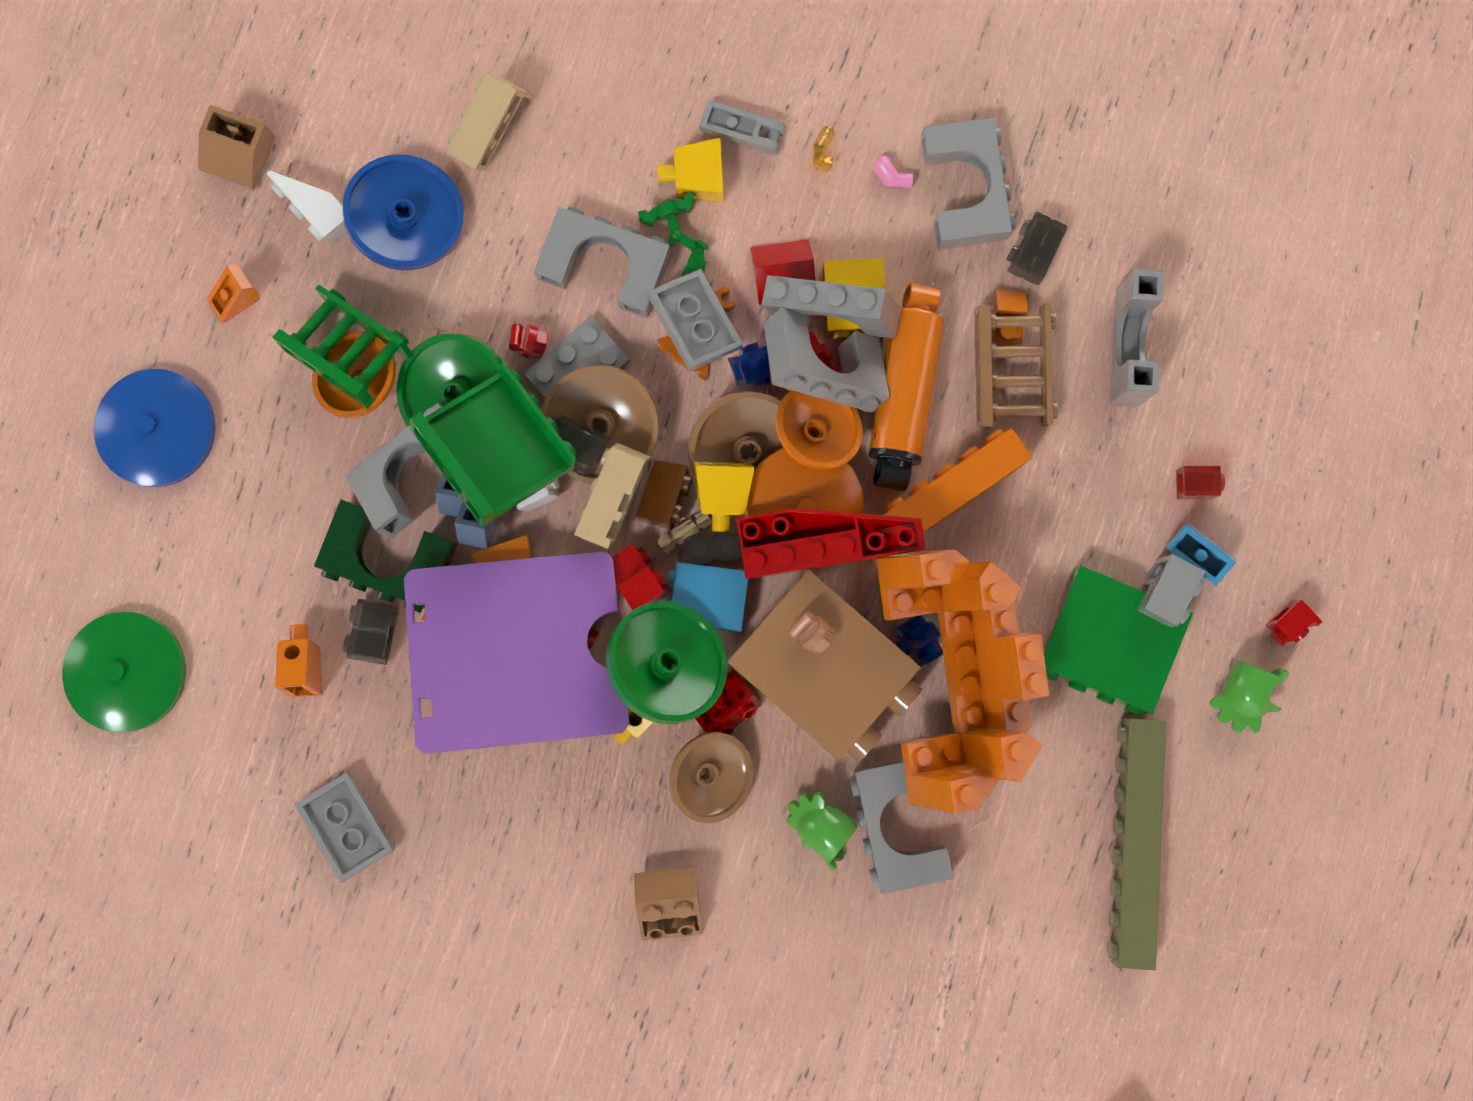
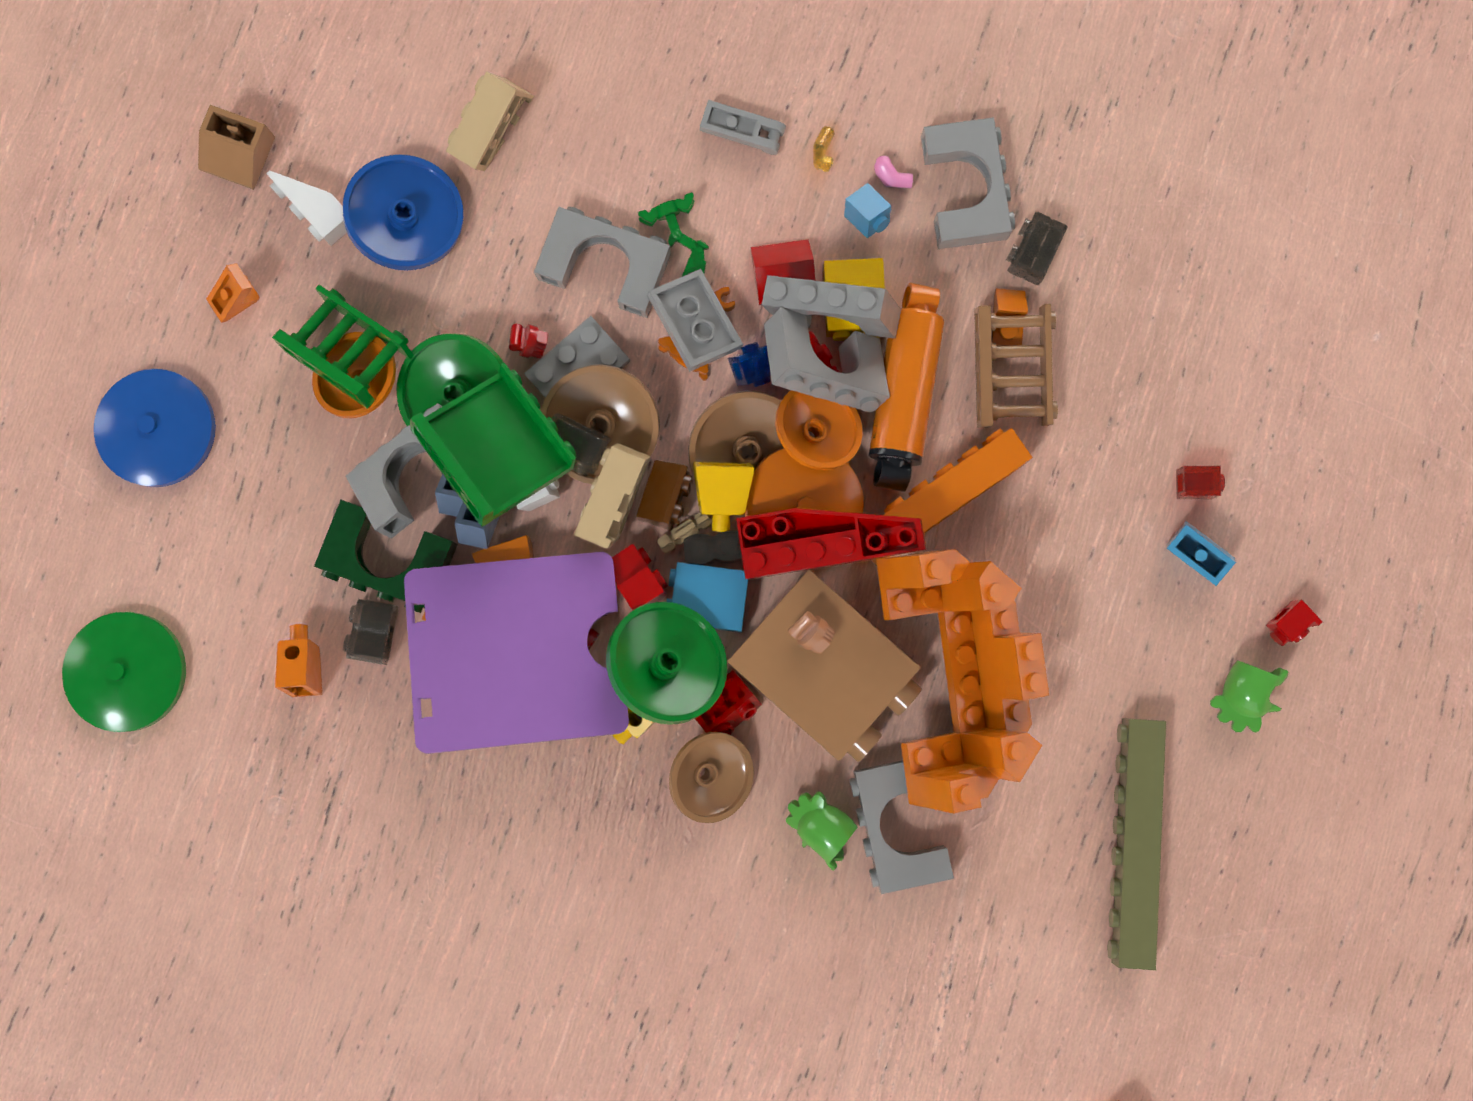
light grey plate [294,772,395,883] -> none
medium nougat slope [634,866,703,941] -> none
yellow torso [657,138,724,202] -> none
clear blue brick [894,615,943,667] -> none
green panel [1044,565,1193,717] -> none
light grey arch [1110,269,1164,406] -> none
light grey brick [1137,554,1206,627] -> none
none -> dark azure brick [844,183,891,239]

